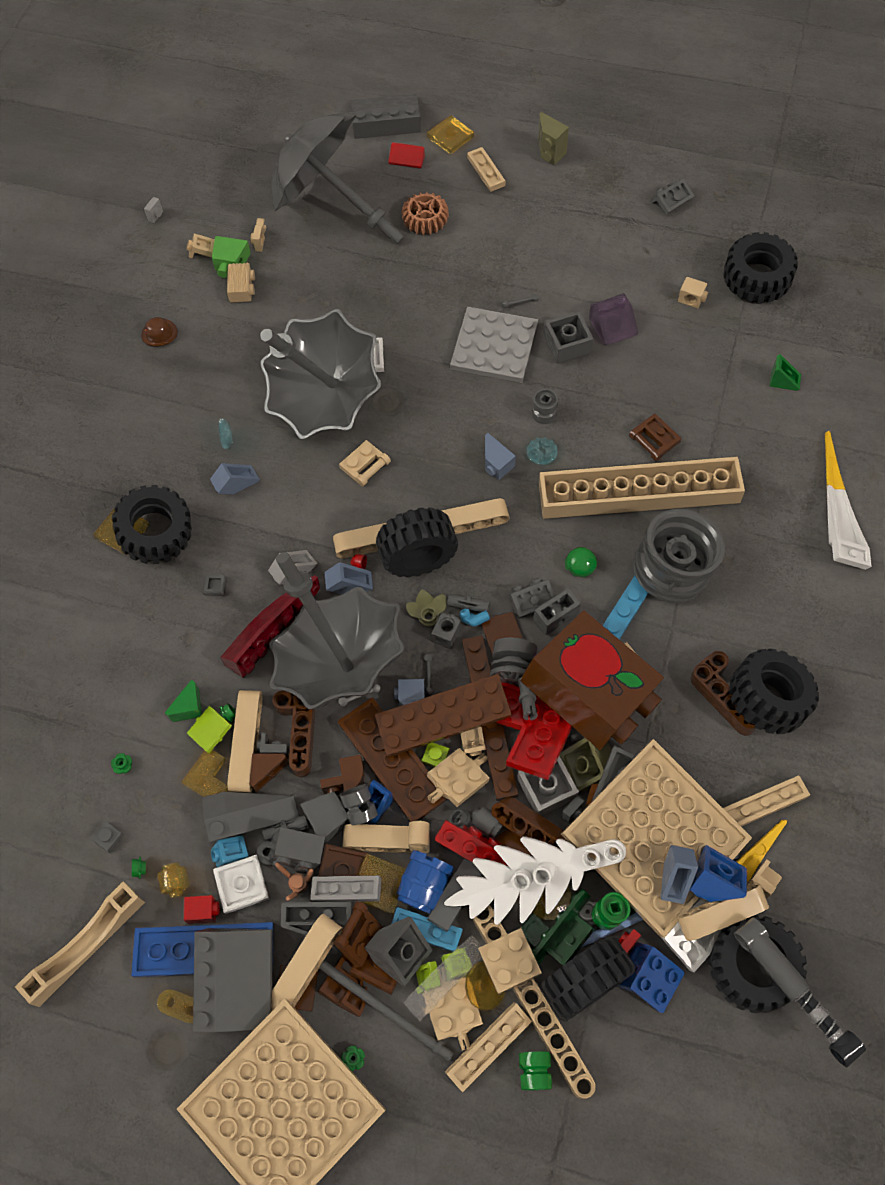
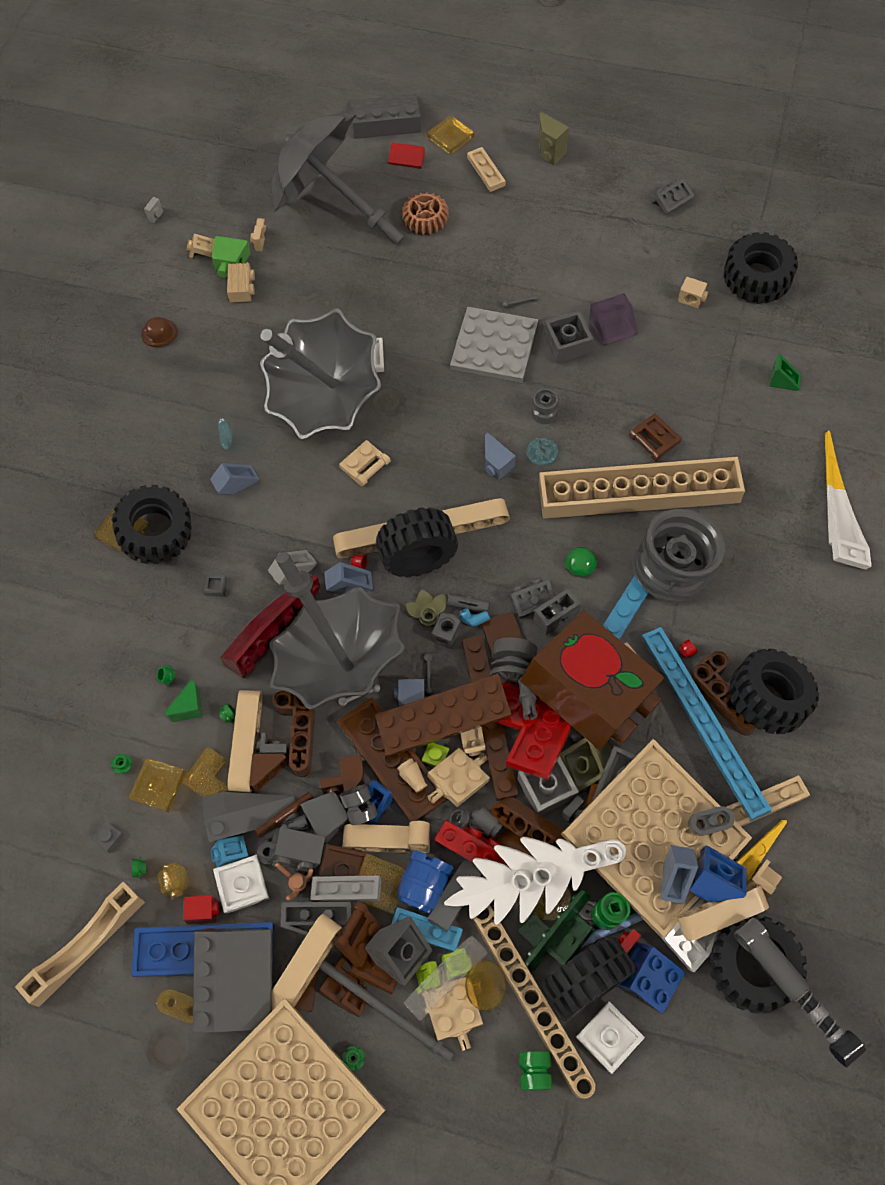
lime piece [187,706,232,753] -> none
tan plate [445,1002,532,1093] -> none
tan plate [478,928,542,995] -> none
none -> clear yellow plate [128,758,186,813]
none -> green plate [157,665,175,686]
none -> reddish brown bar [254,792,314,838]
none -> tan cone [397,758,427,793]
none -> white plate [576,1002,645,1074]
none -> dark azure plate [642,627,772,822]
none -> red hinge [680,639,698,658]
none -> dark grey plate [688,806,734,836]

